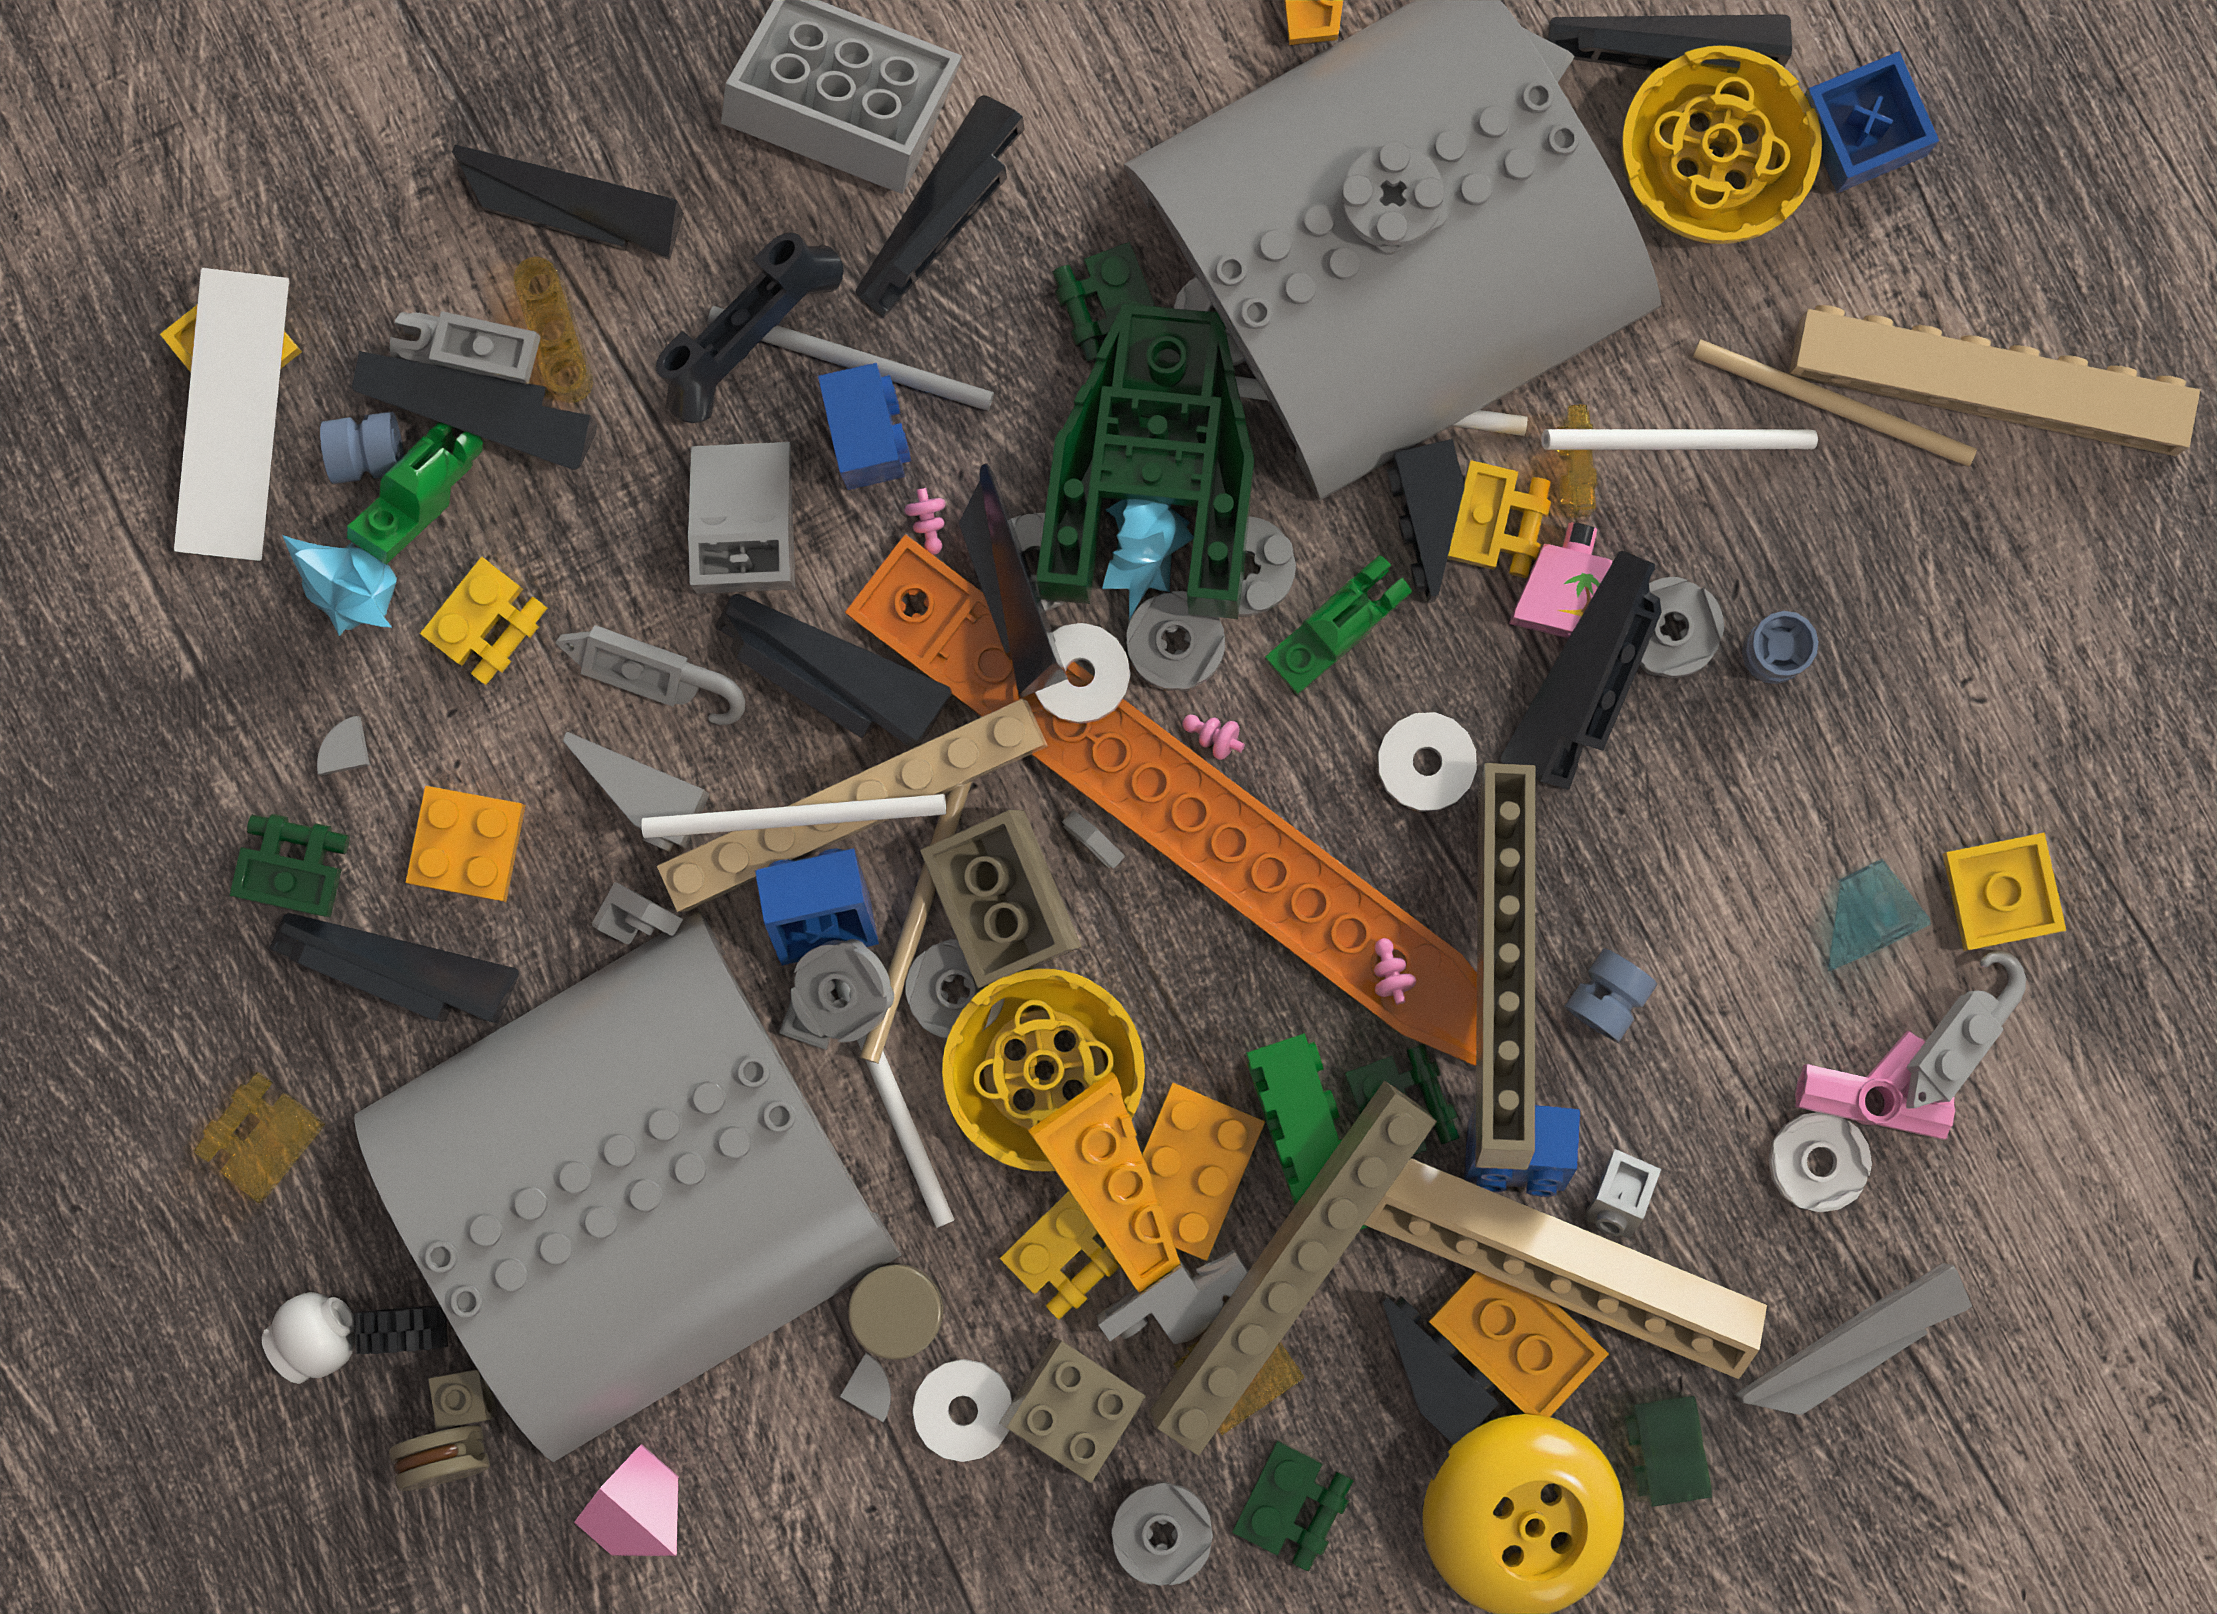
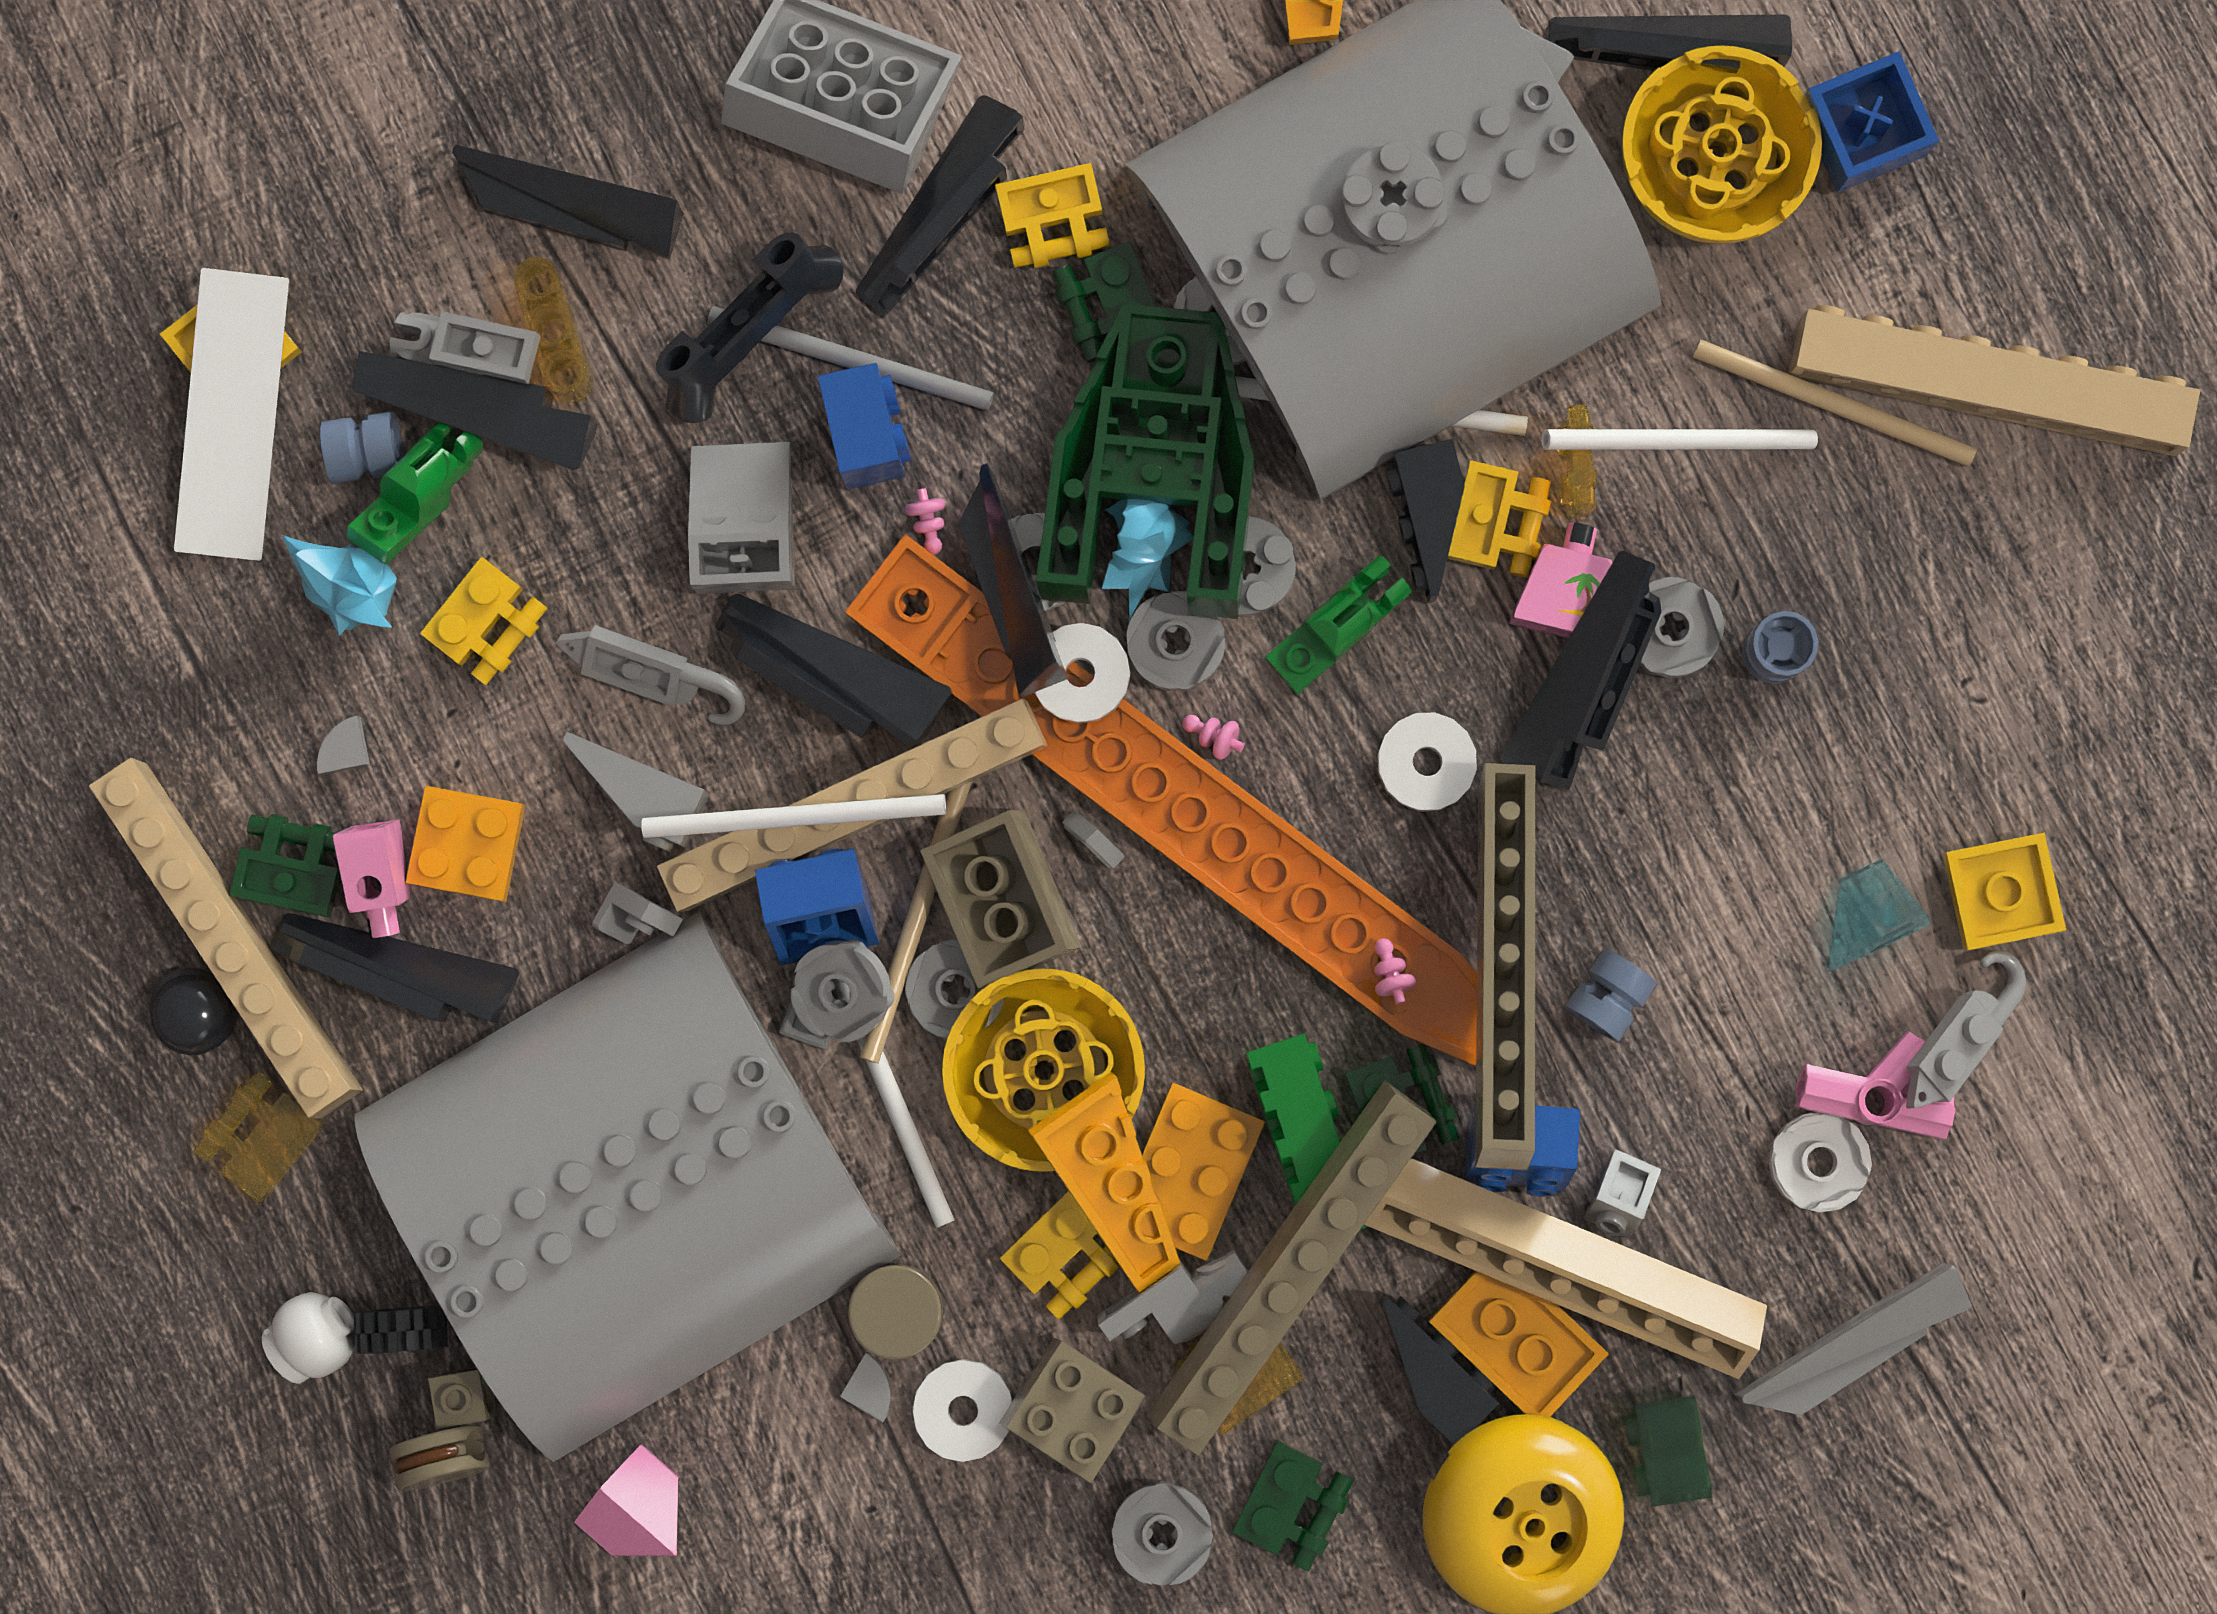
none -> tan brick [89,757,363,1118]
none -> black helmet [149,968,238,1055]
none -> bright pink torso [333,819,410,938]
none -> yellow plate [995,163,1110,268]

